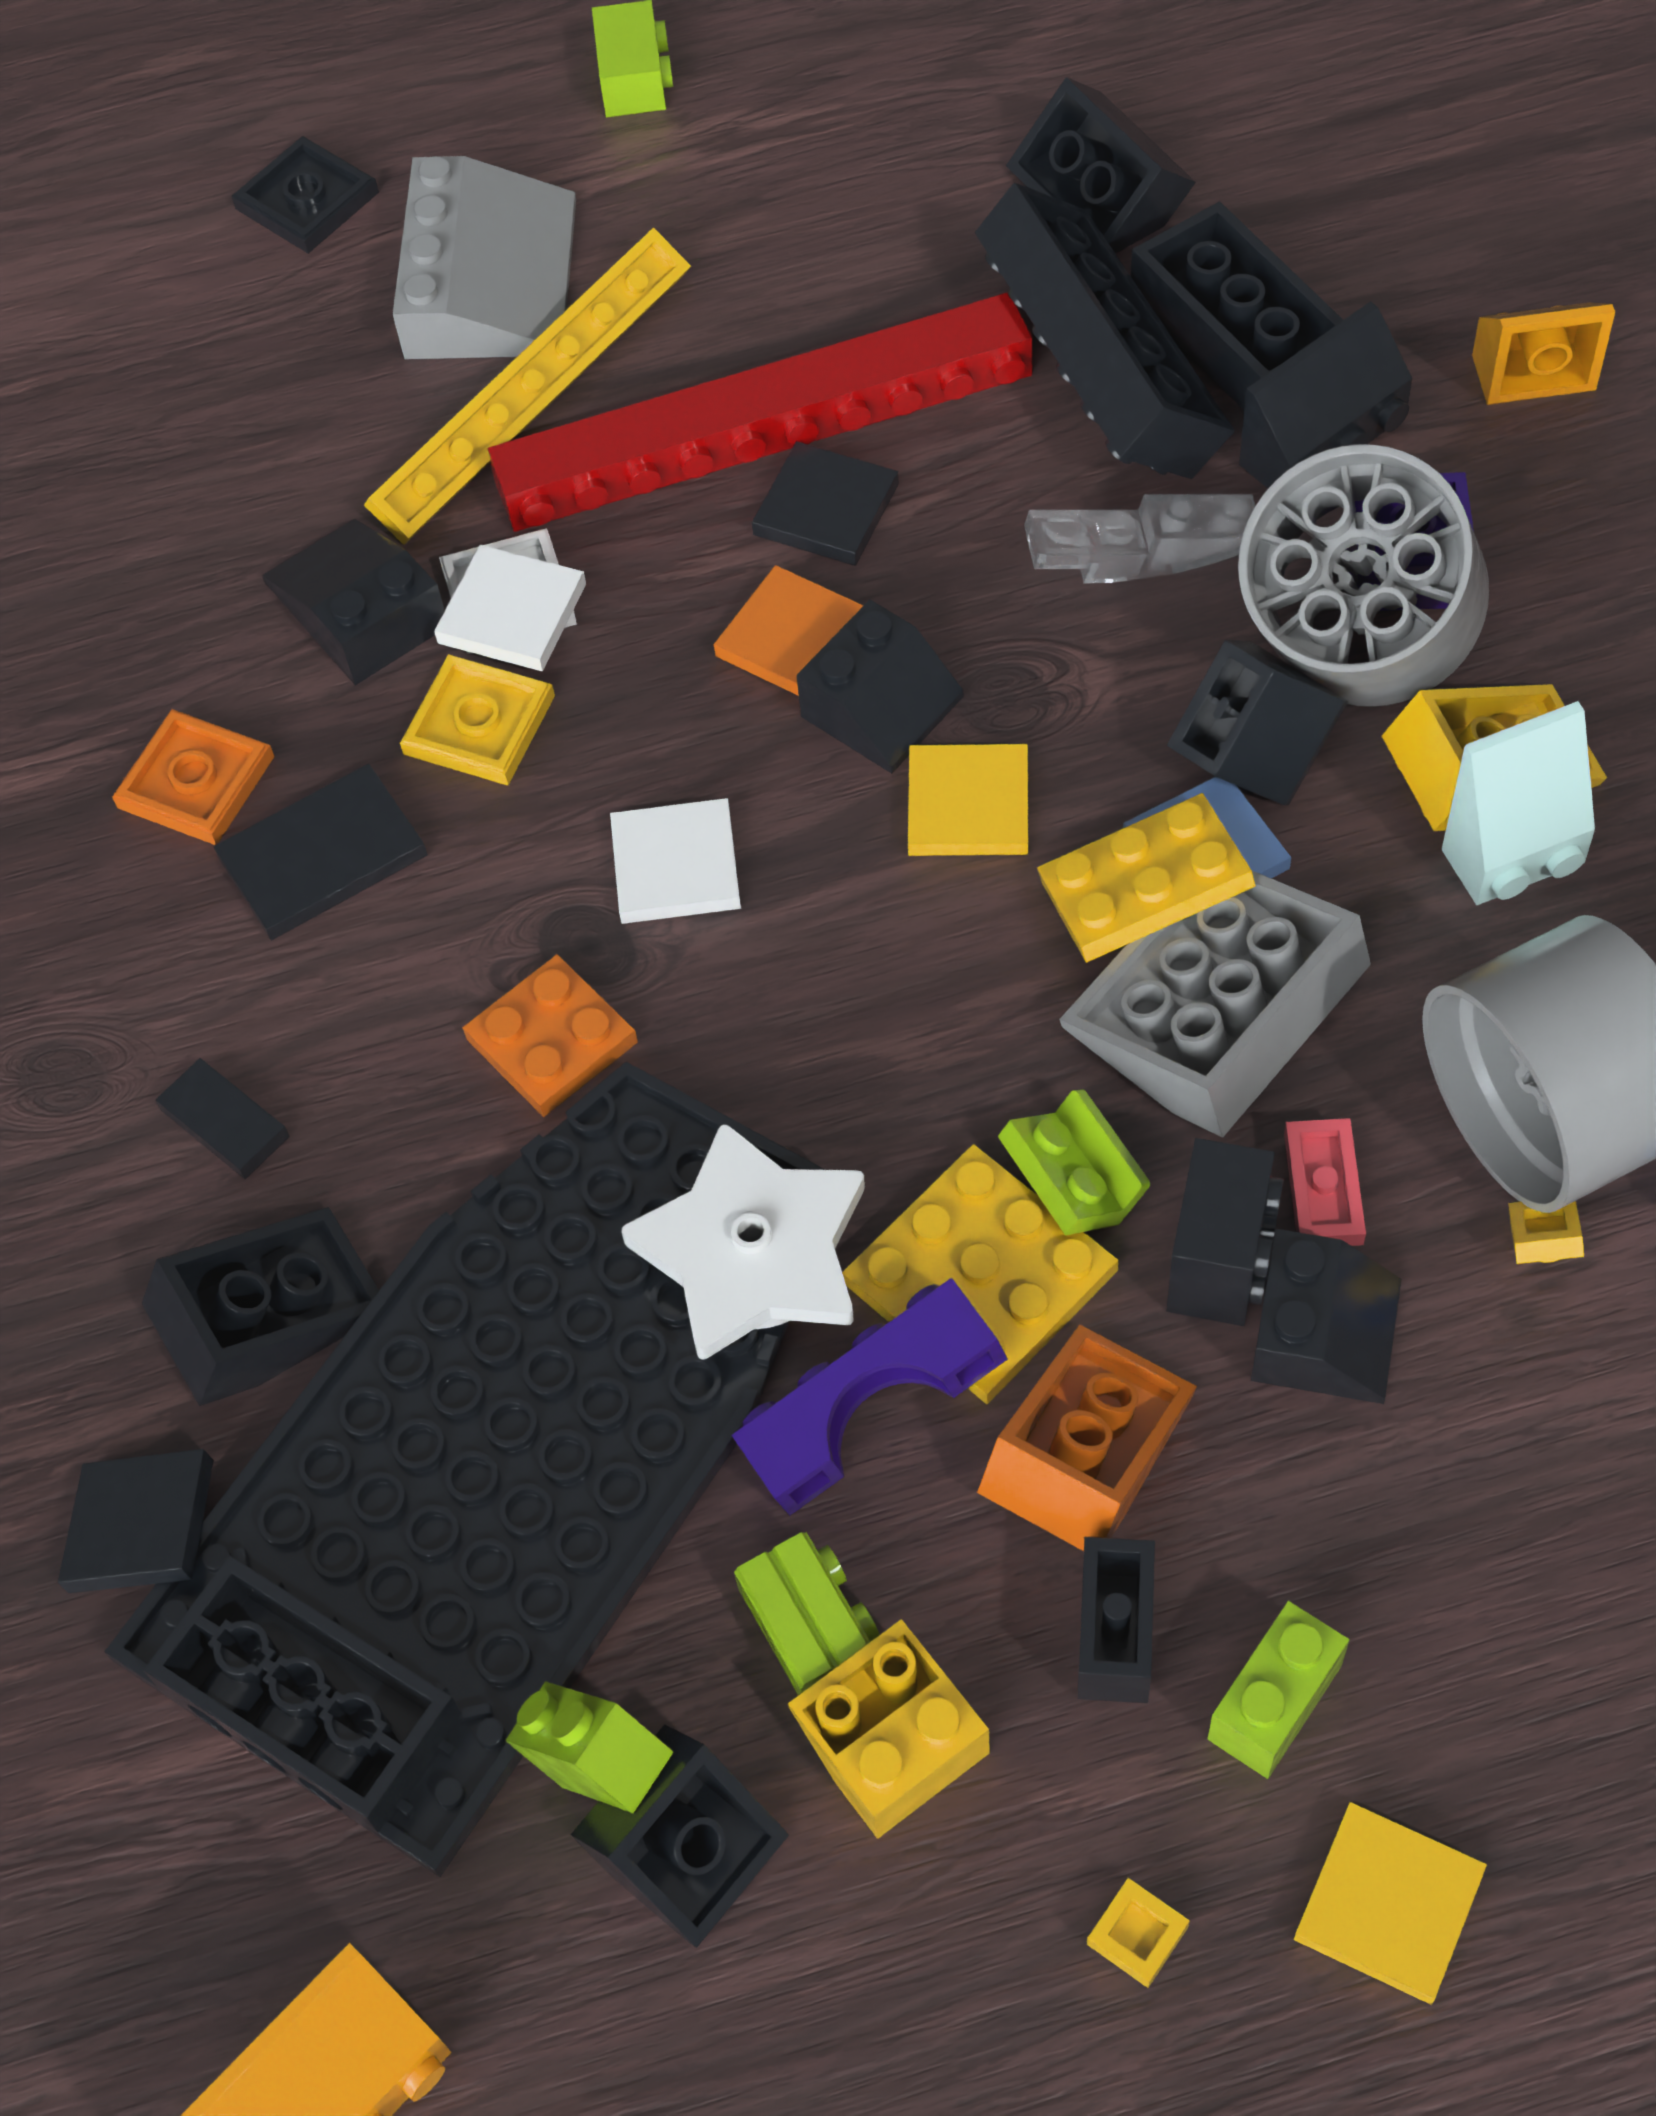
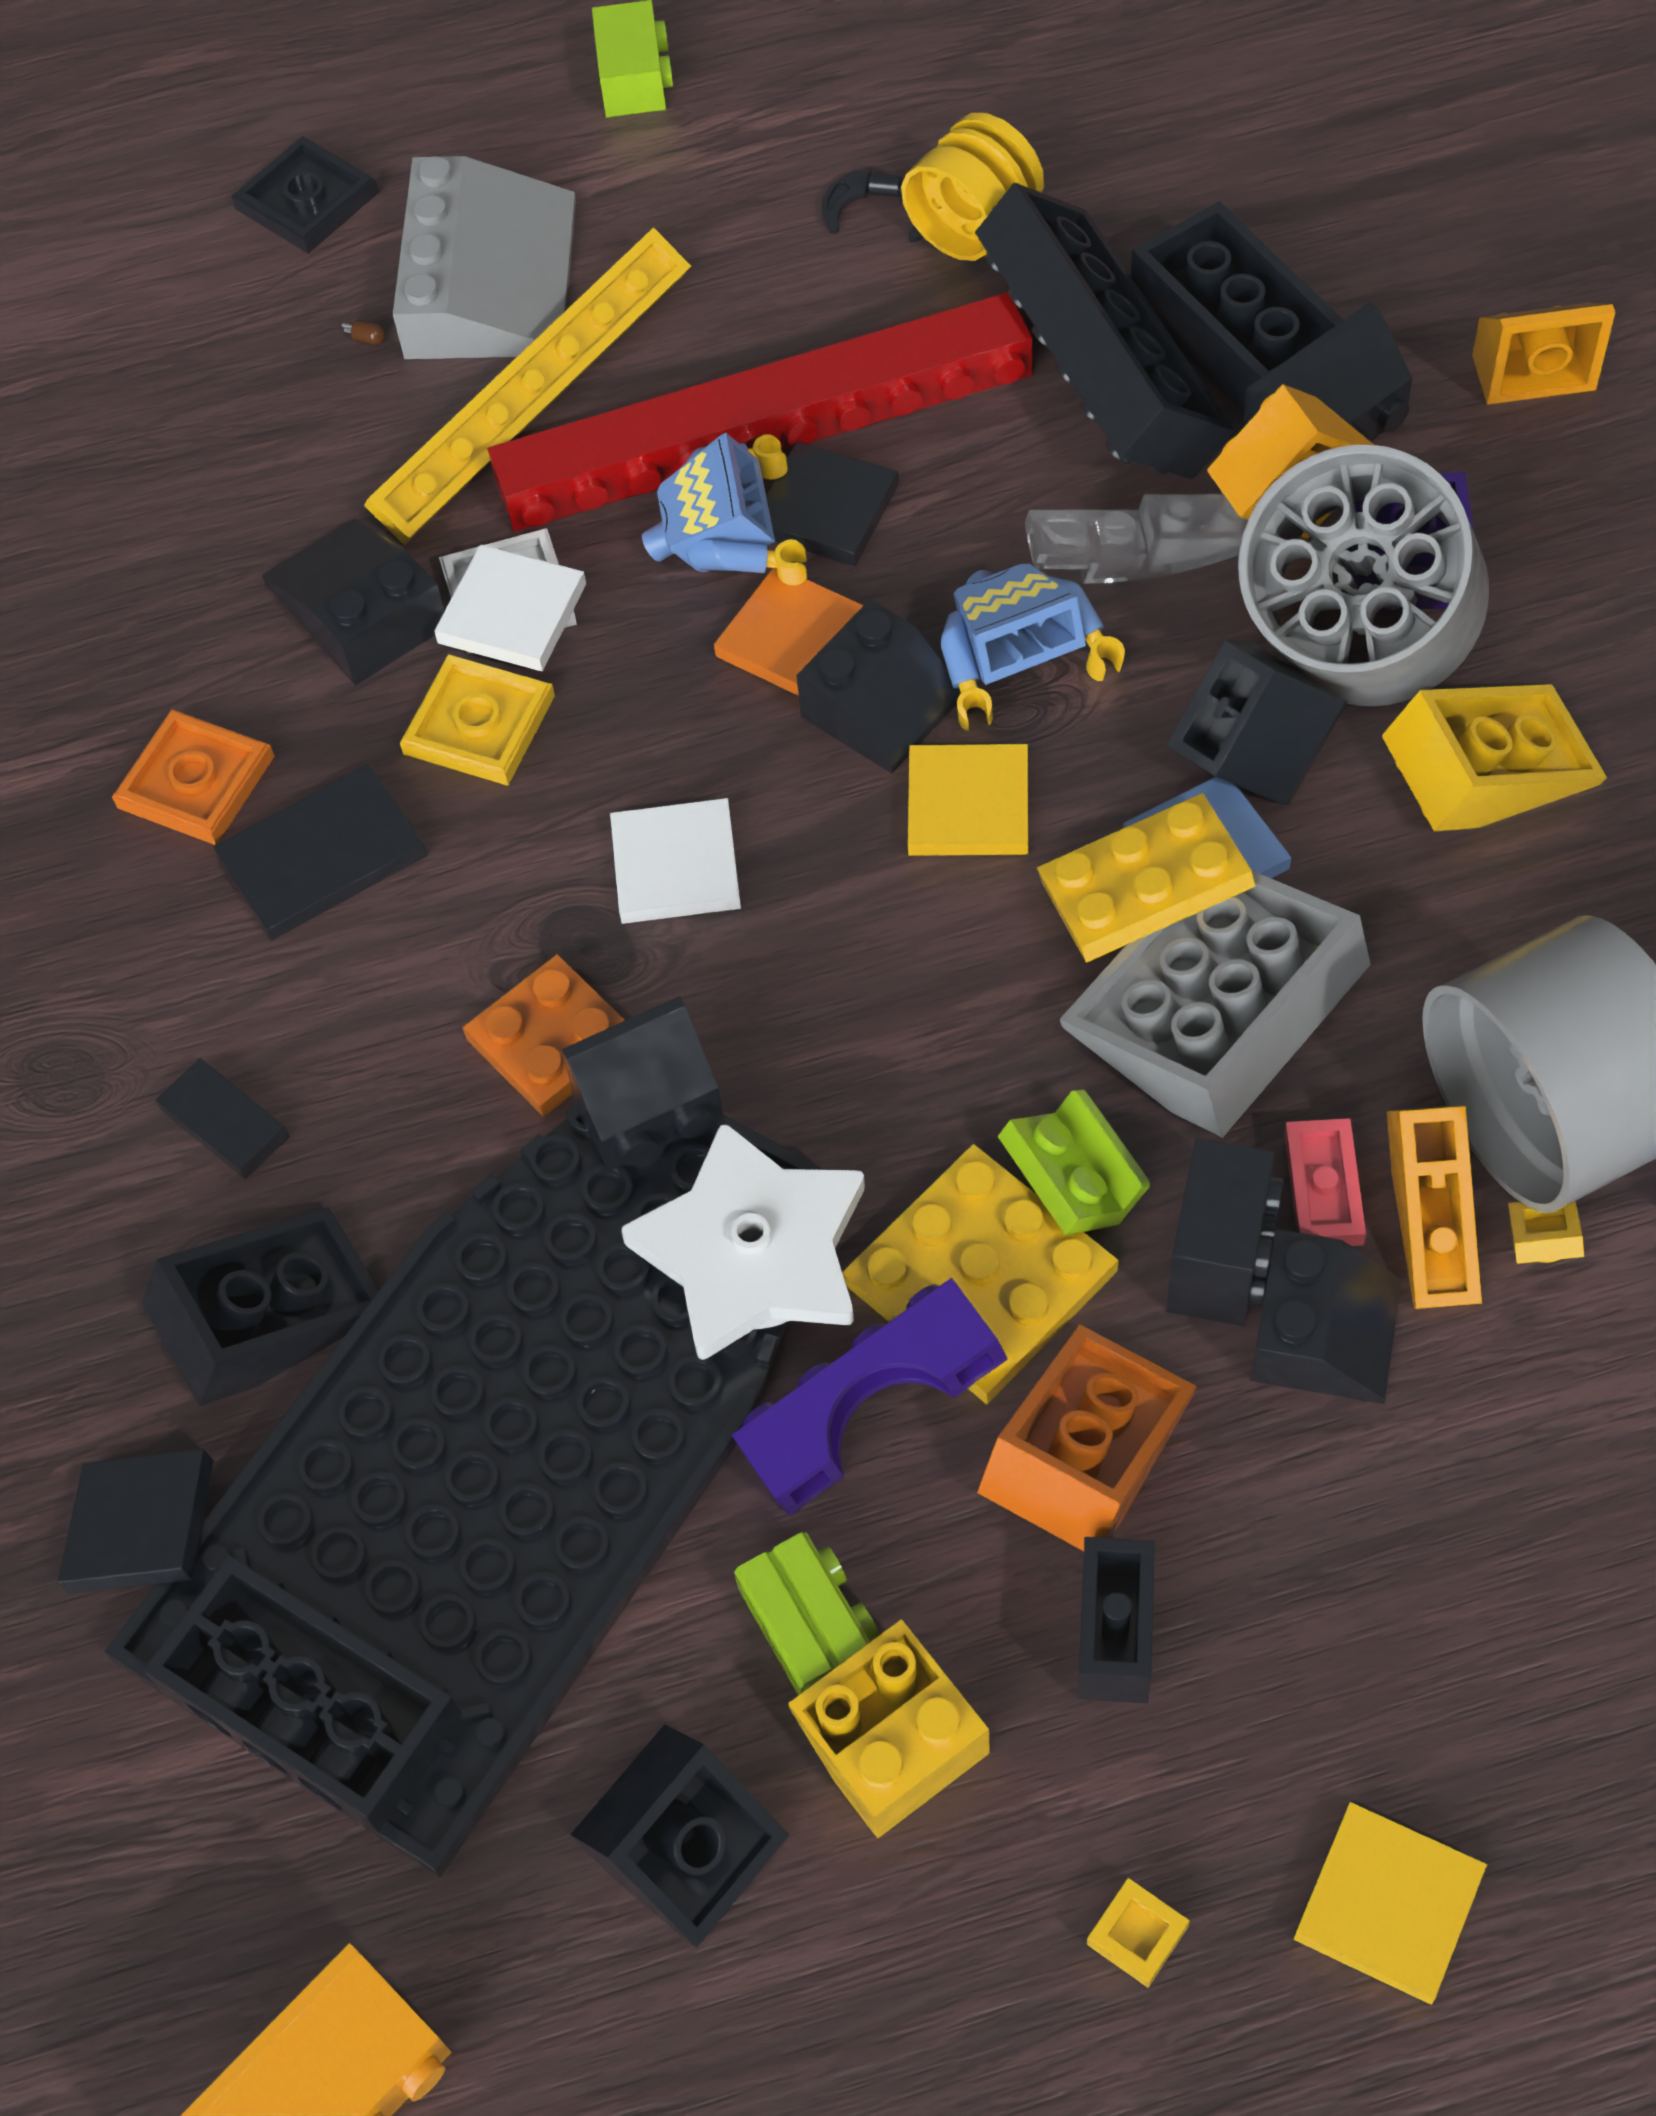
lime brick [505,1681,673,1814] -> none
black slope [1006,77,1196,254] -> none
lime brick [1208,1601,1350,1779] -> none
light aqua slope [1442,701,1595,905] -> none
none -> reddish brown piece [342,320,386,346]
none -> black slope [561,996,724,1172]
none -> medium blue torso [642,432,807,586]
none -> black piece [822,169,923,243]
none -> yellow wheel [901,113,1044,261]
none -> medium blue torso [941,564,1125,731]
none -> light orange slope [1207,384,1374,539]
none -> light orange slope [1387,1106,1482,1309]

